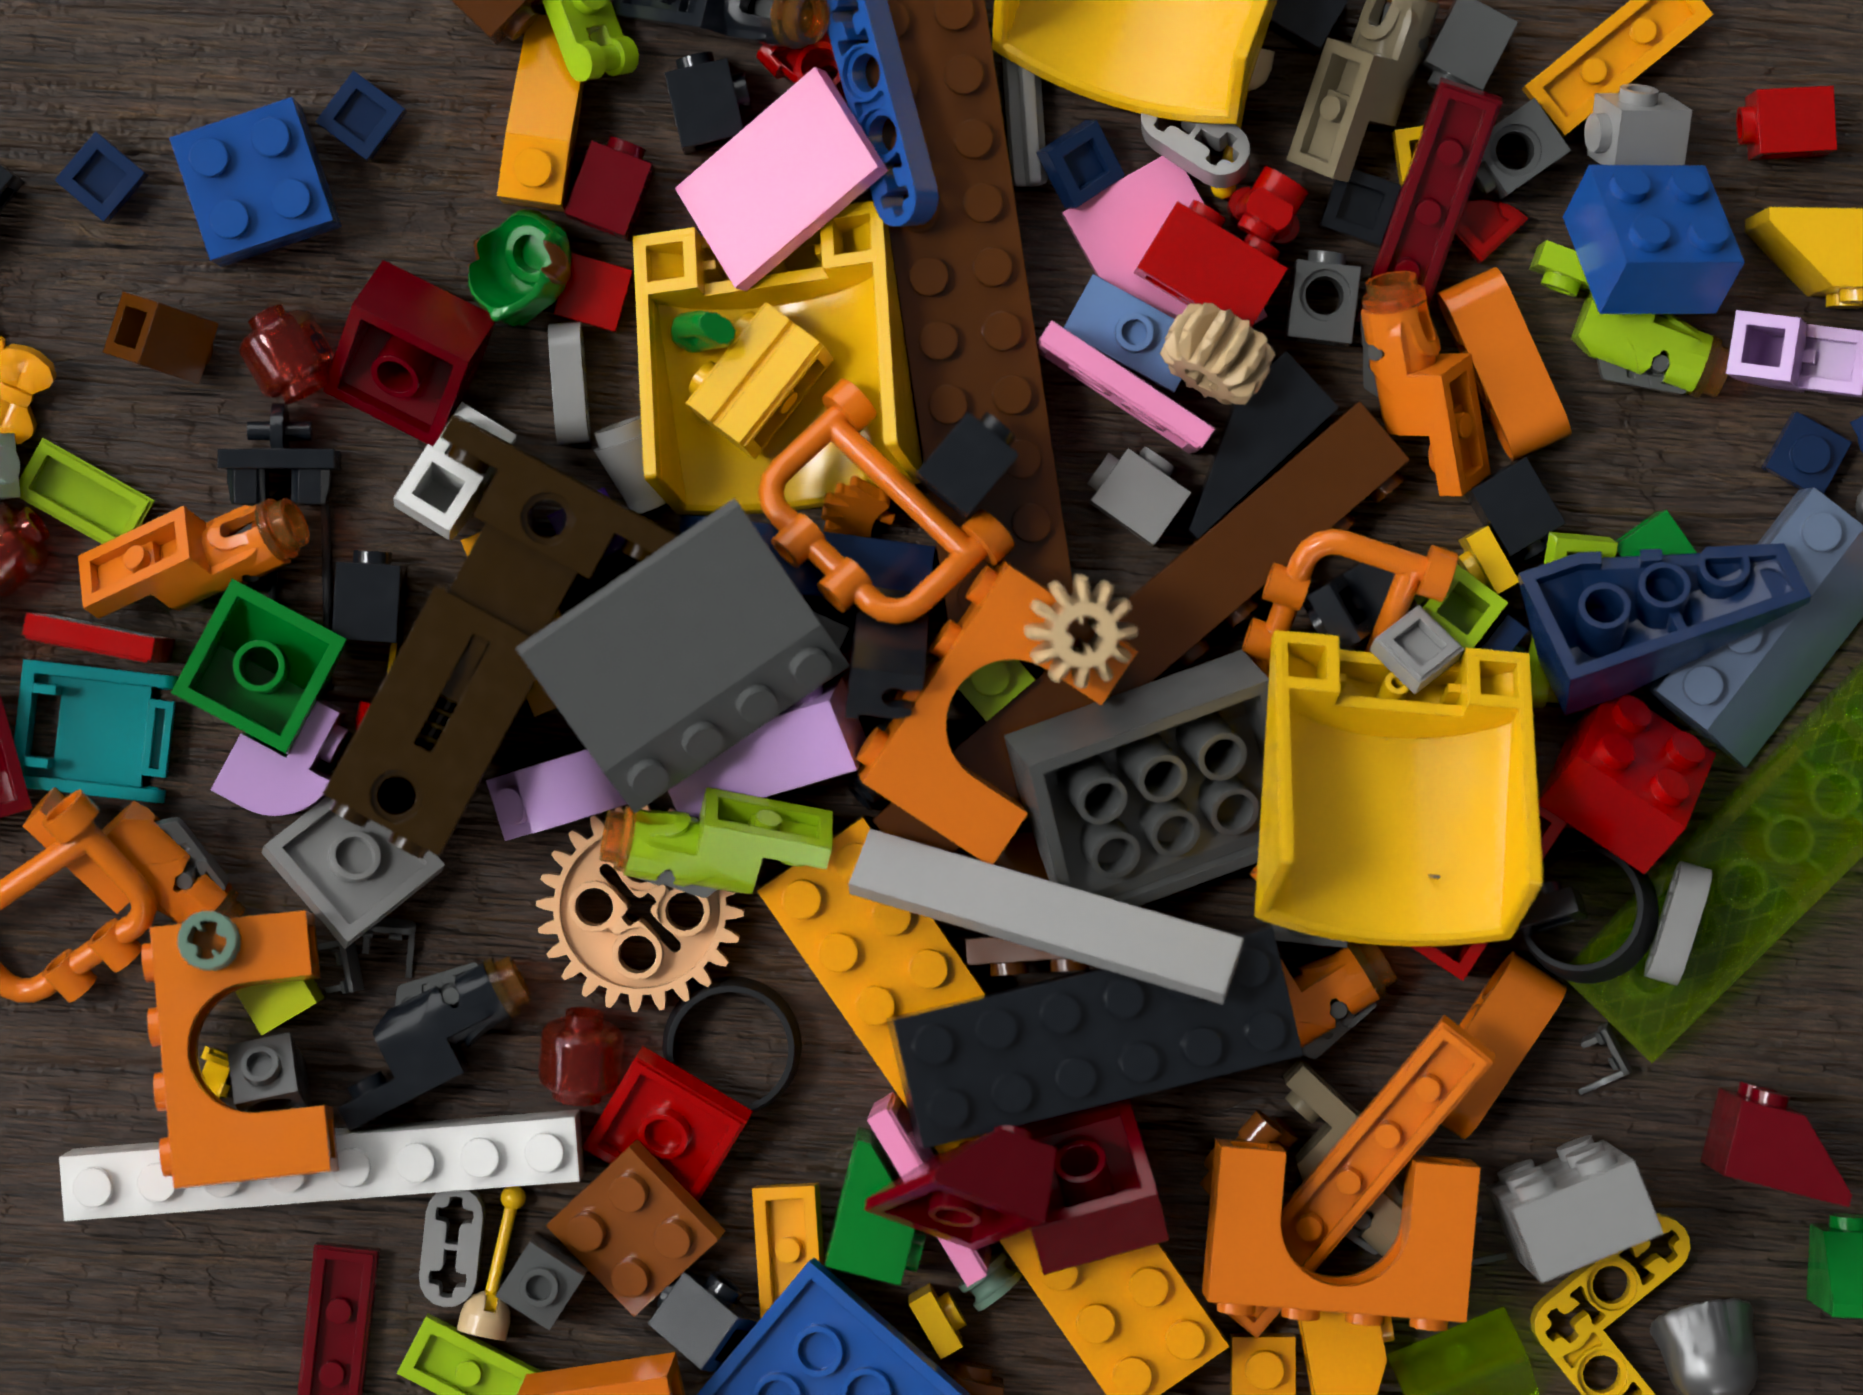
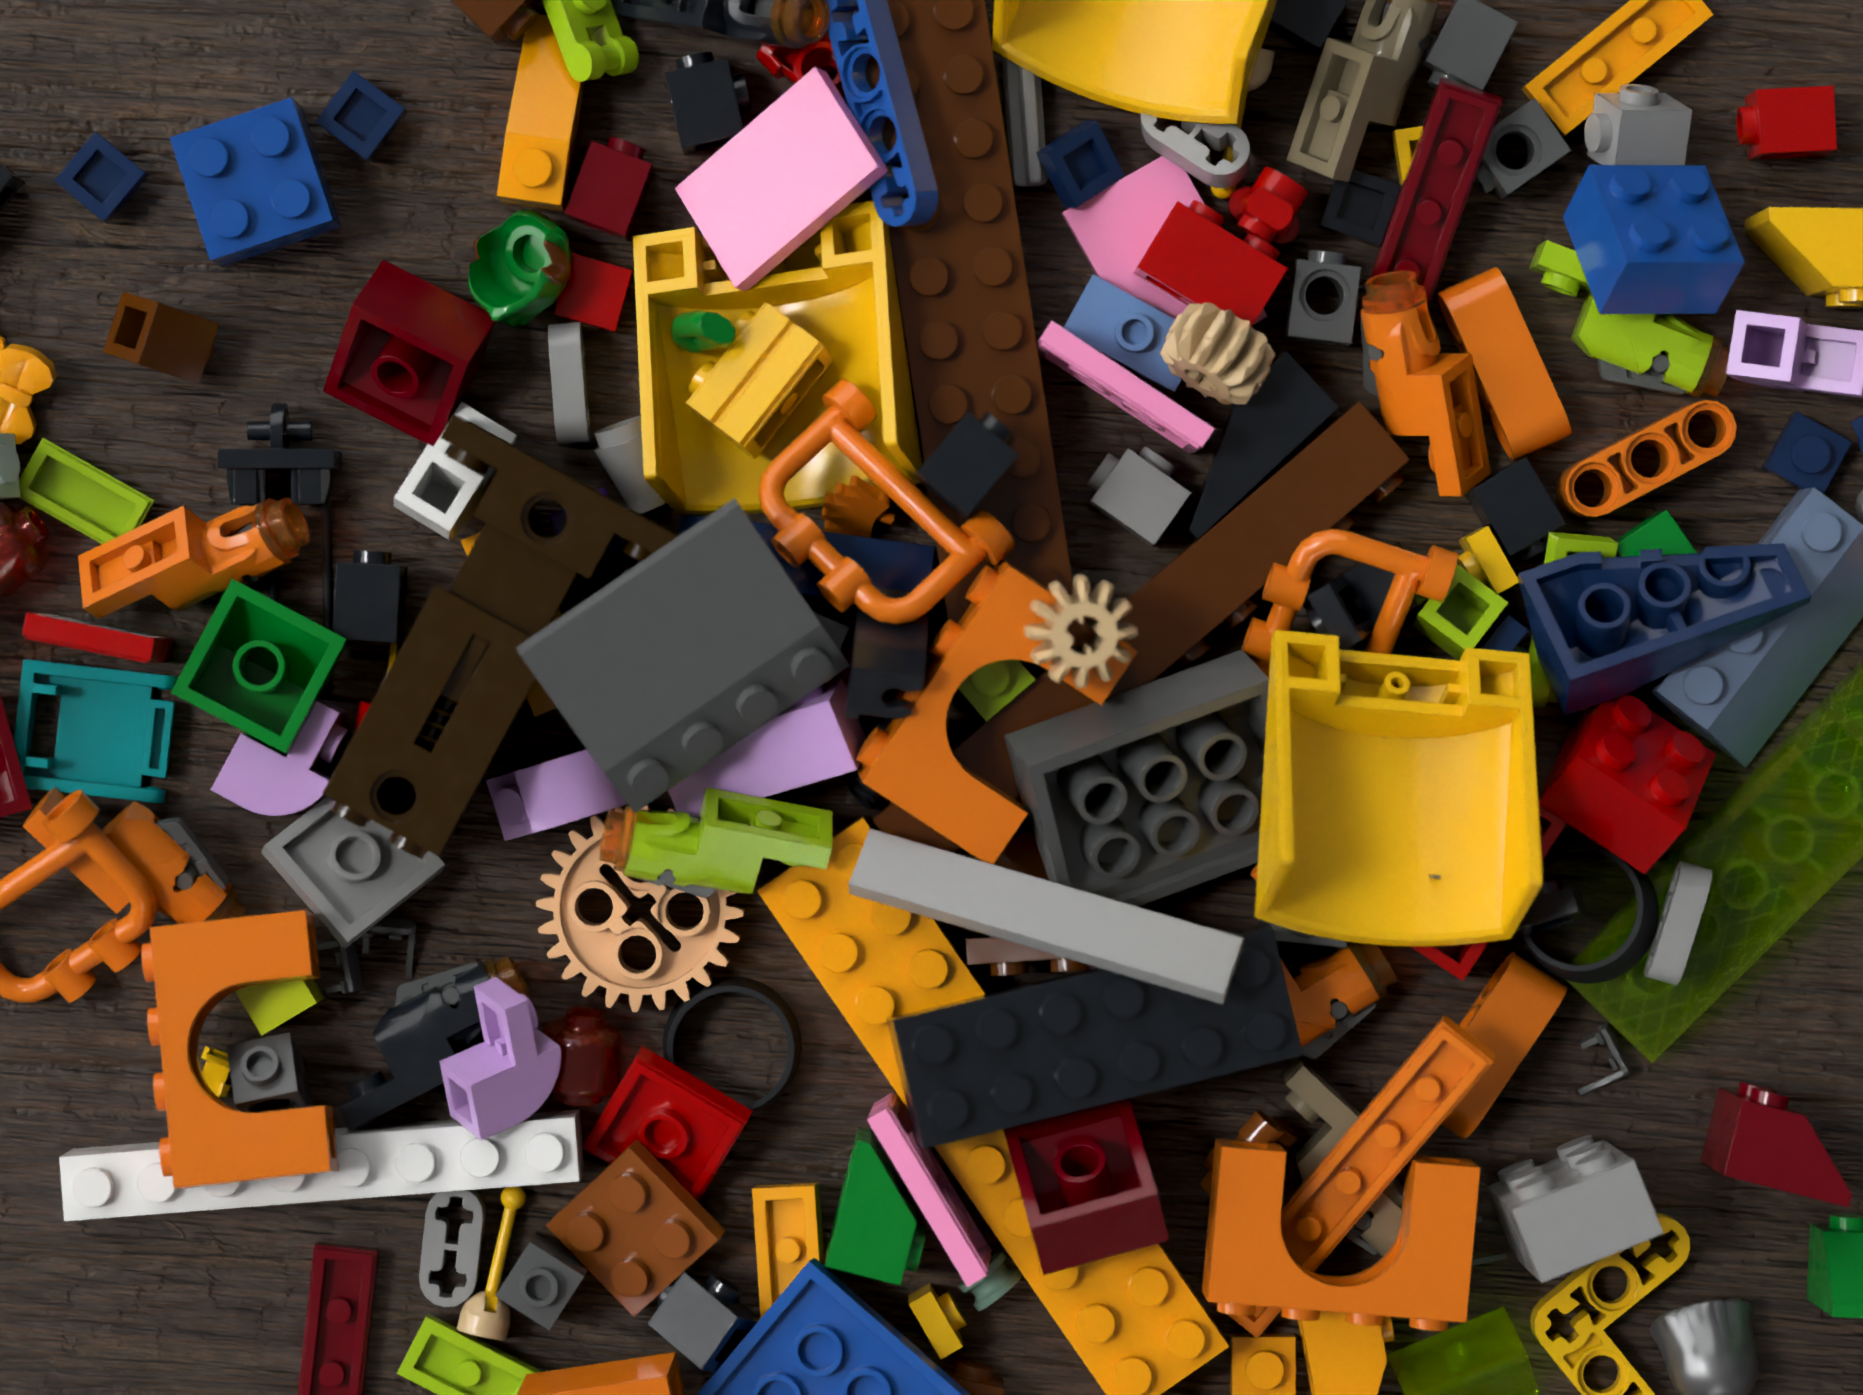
sand green bush [178,911,241,971] -> none
clear red head [239,304,334,405] -> none
dark red slope [864,1126,1057,1250] -> none
light grey tile [1370,605,1464,695] -> none
red tile [1454,199,1528,264] -> none
none -> lavender brick [439,977,561,1140]
none -> orange beam [1556,400,1737,519]

